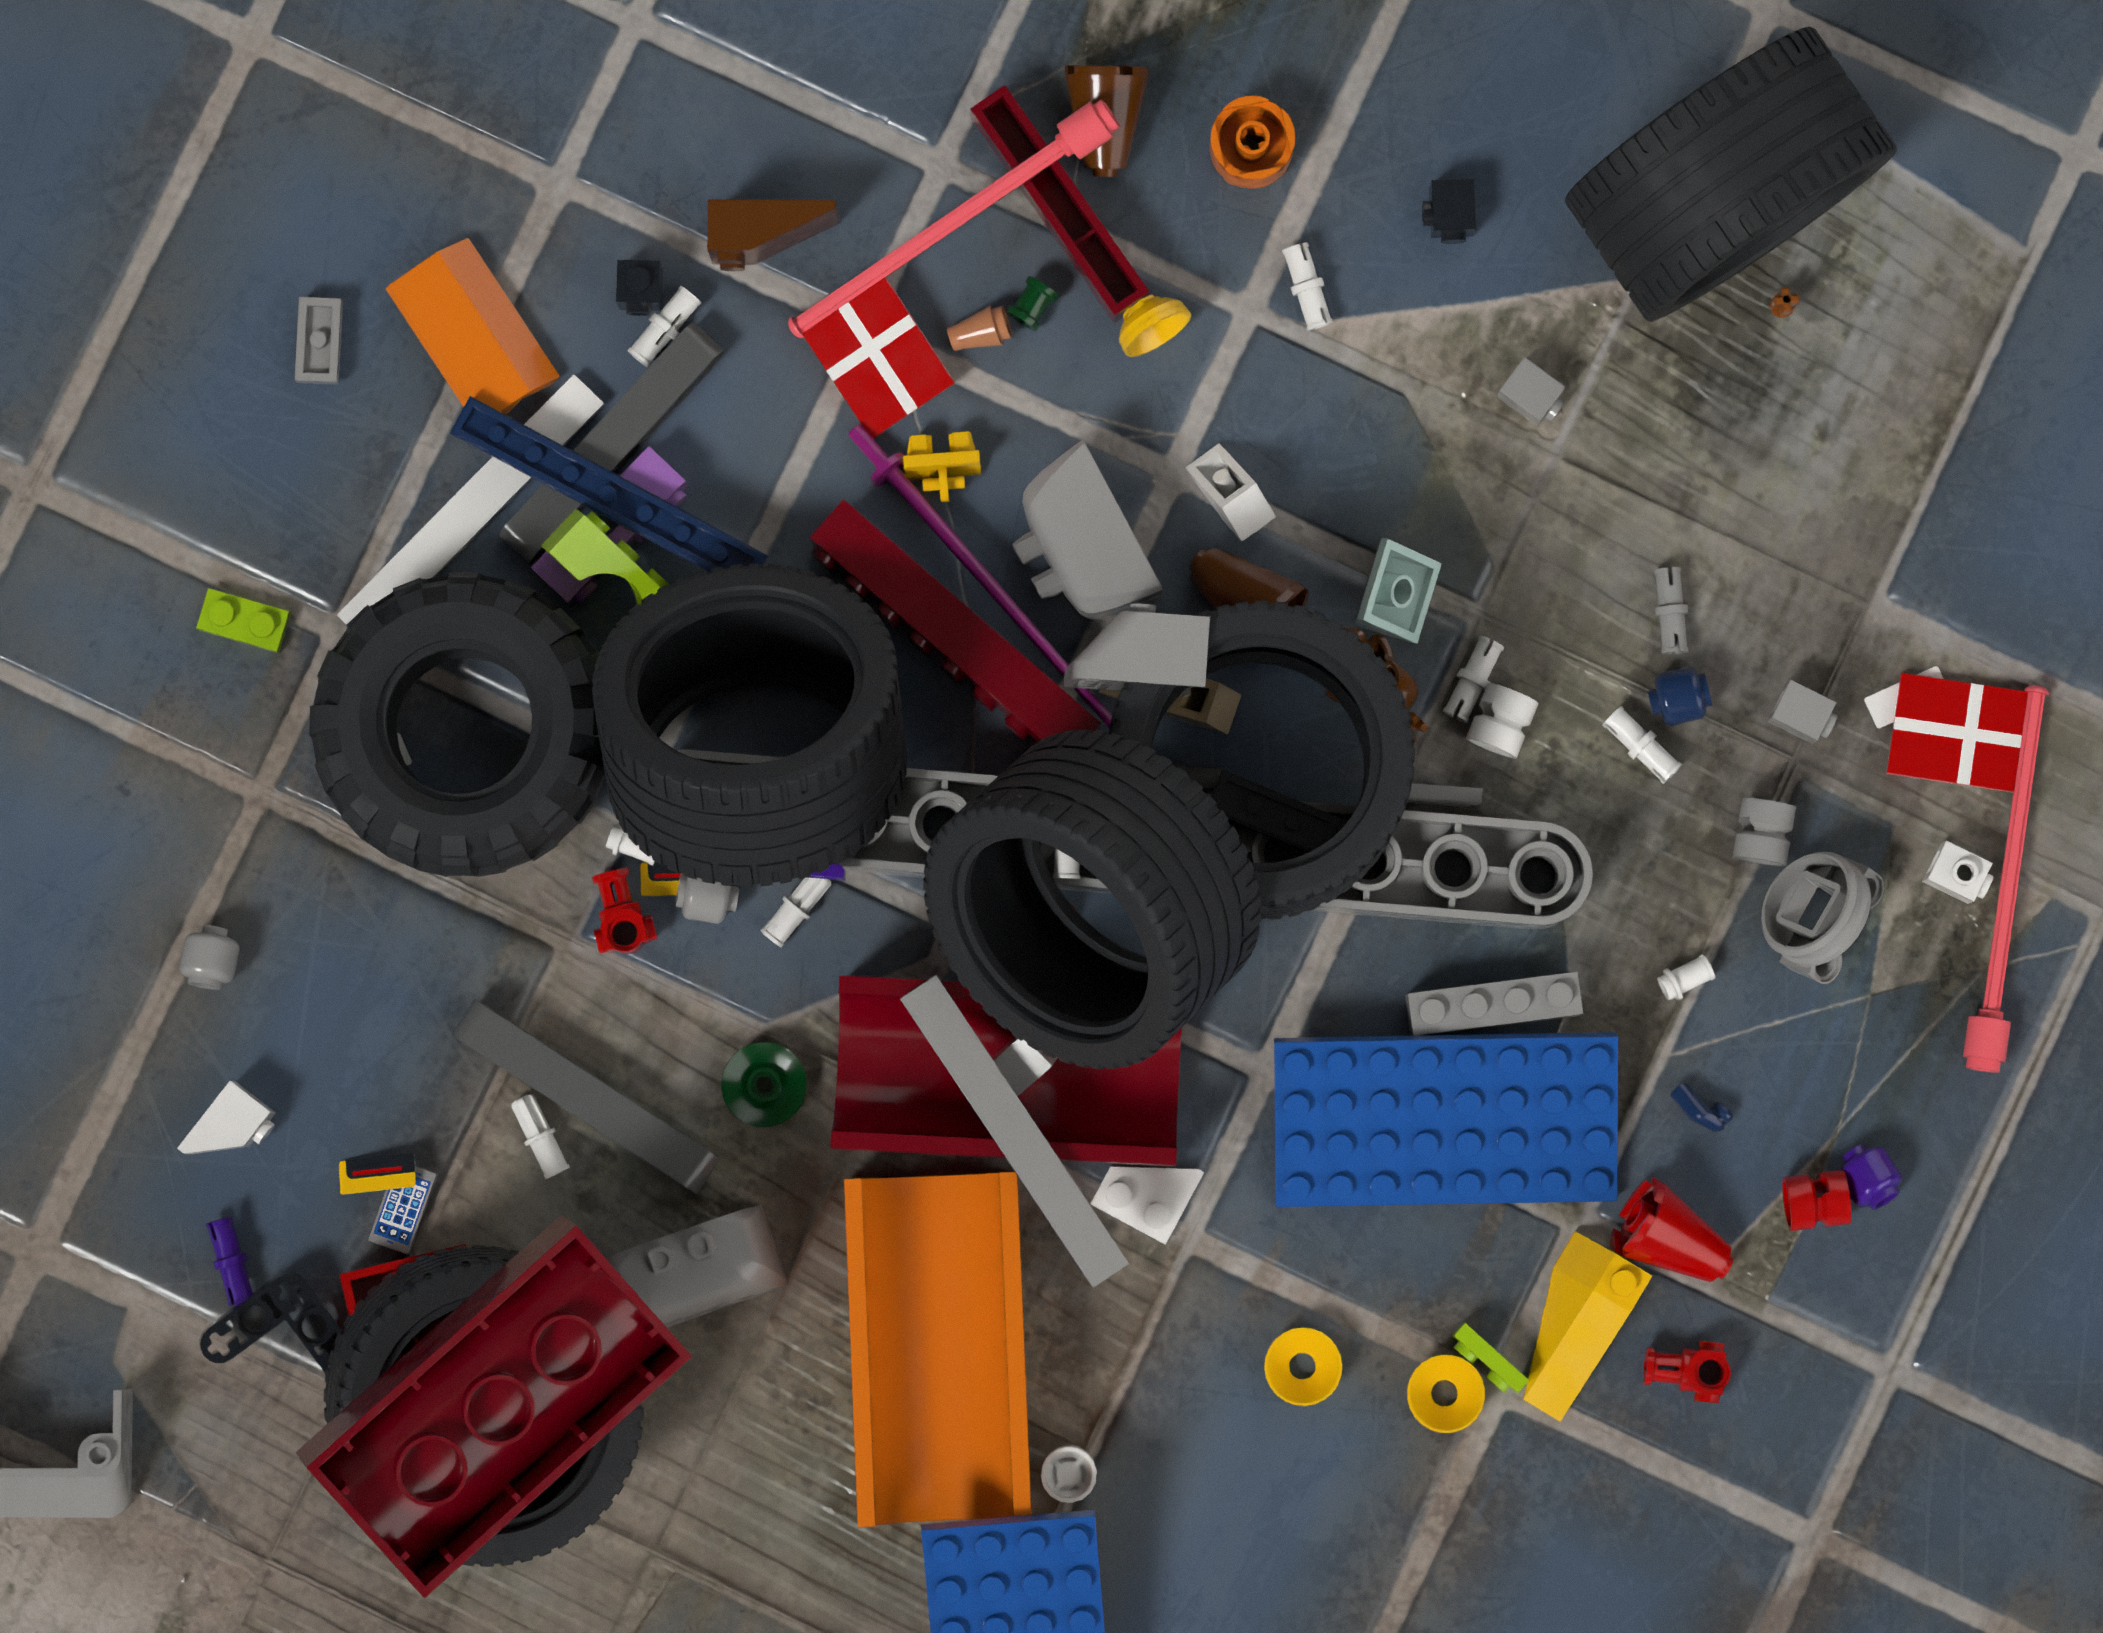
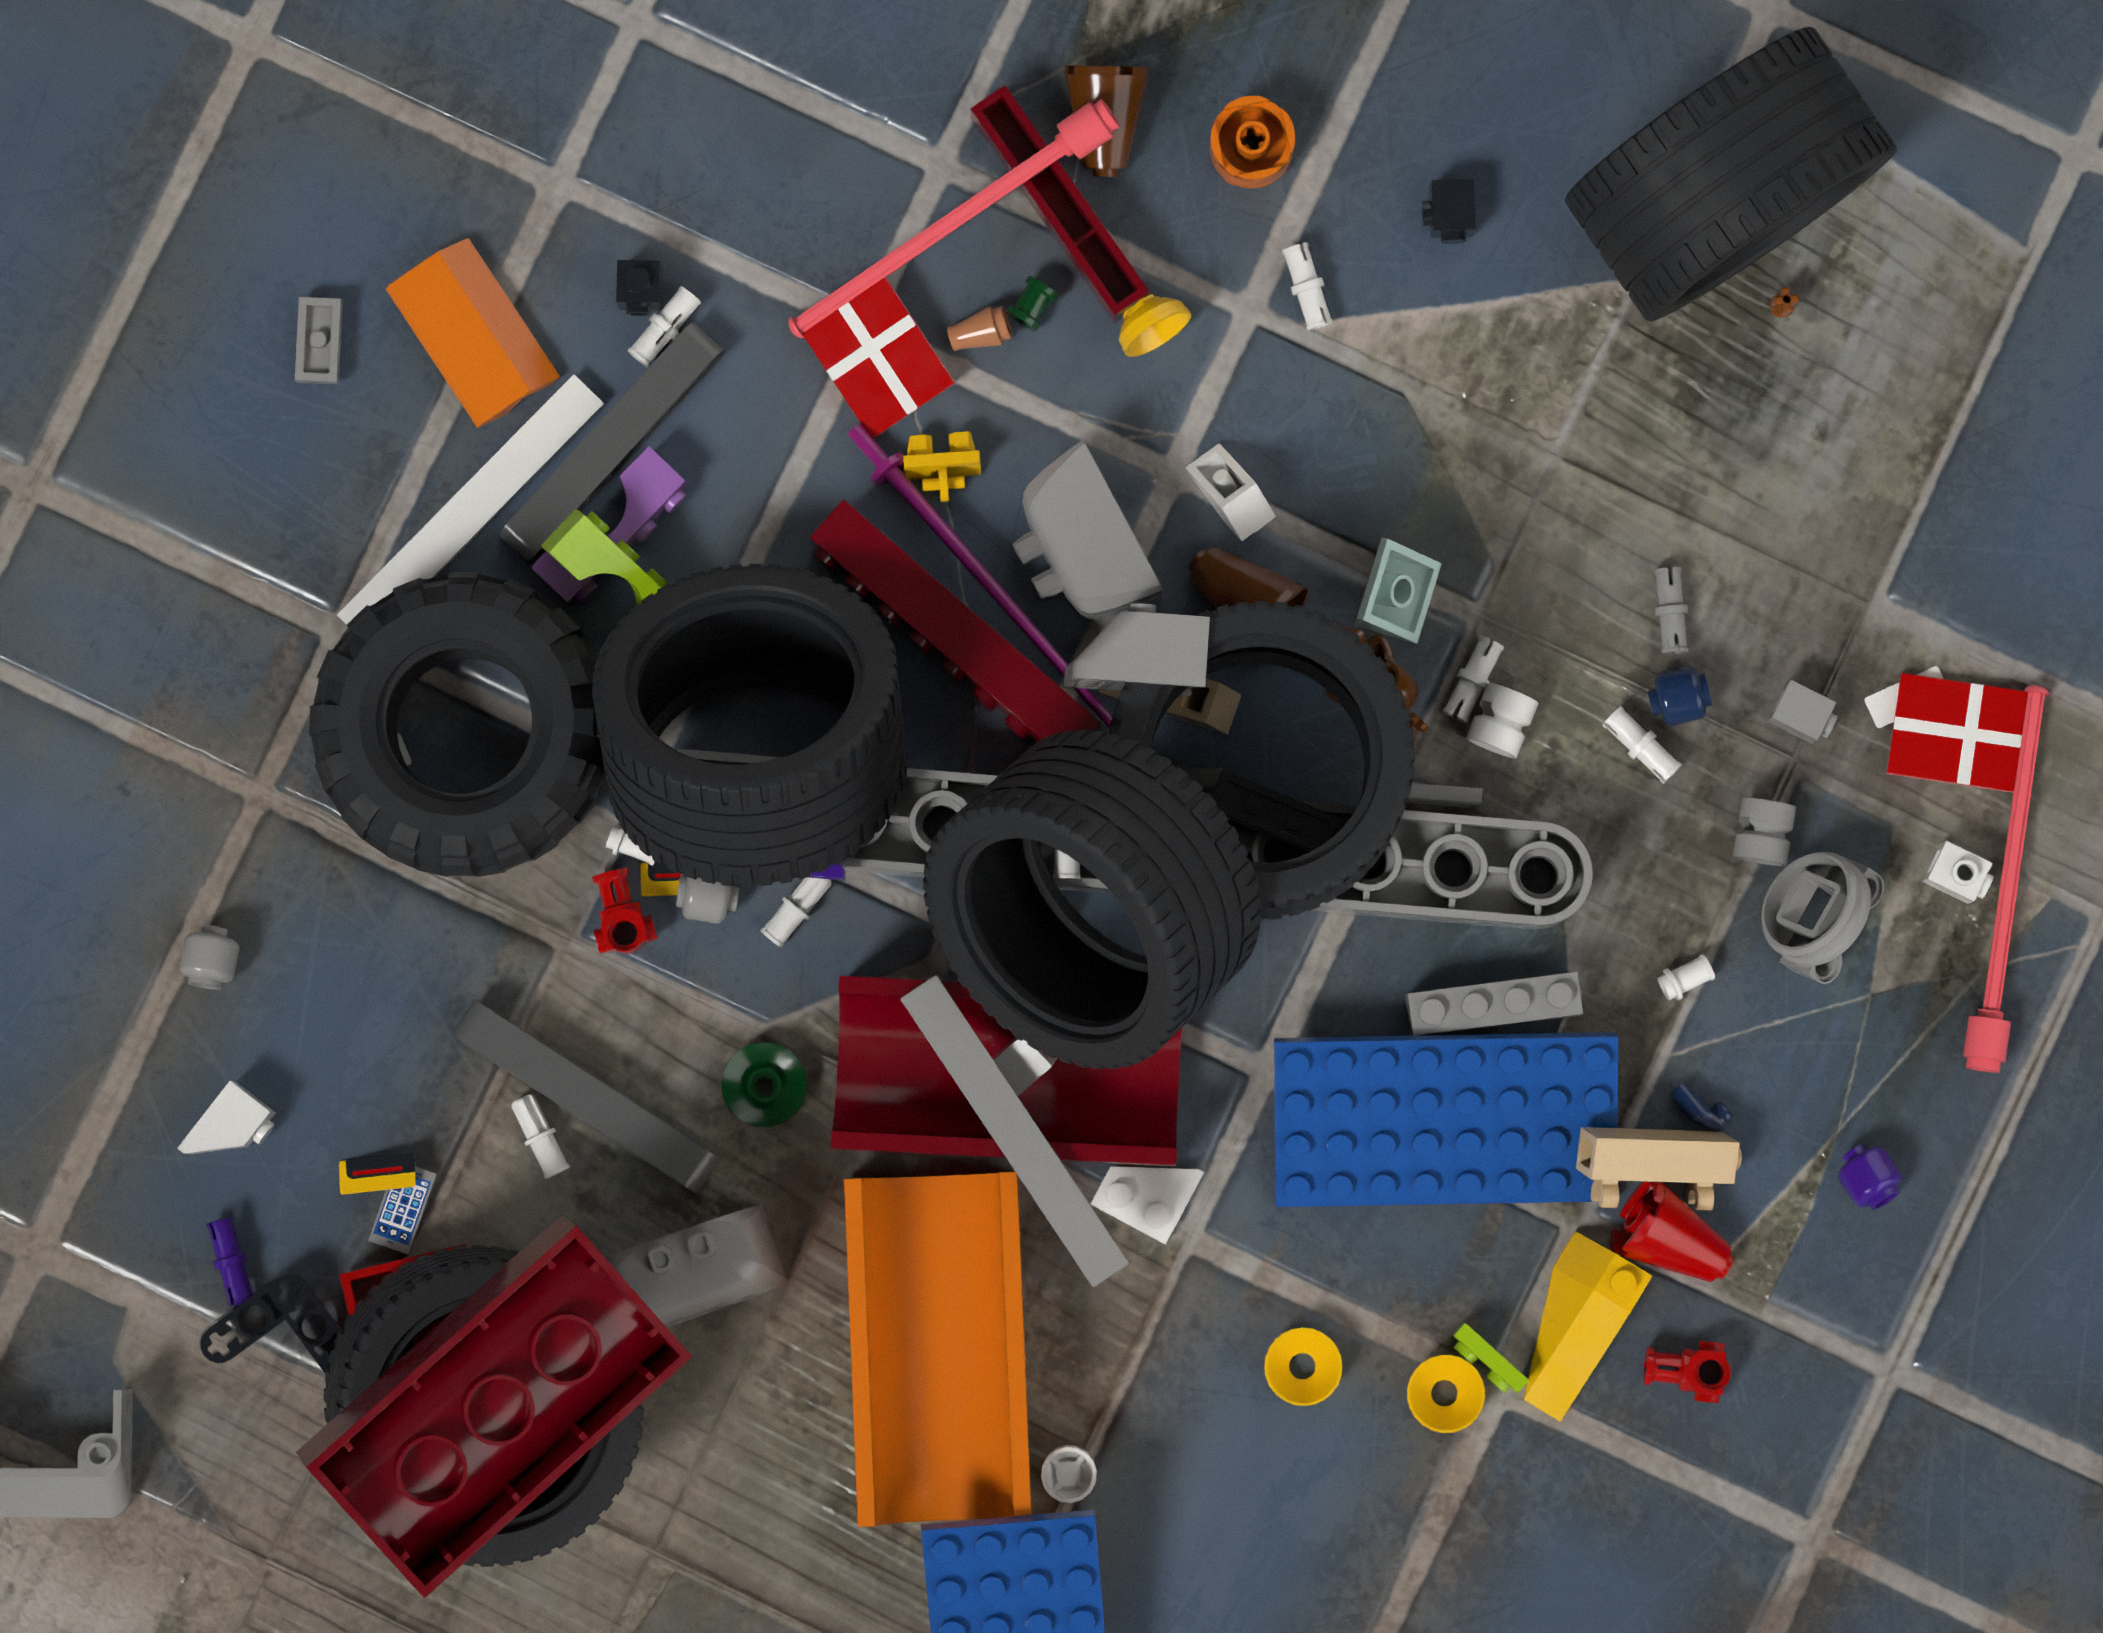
lime plate [196,588,291,653] -> none
dark blue tile [450,396,768,572] -> none
reddish brown slope [707,199,839,272] -> none
light grey brick [1496,357,1565,426] -> none
red wheel [1782,1170,1851,1231] -> none
none -> tan brick [1576,1127,1742,1210]

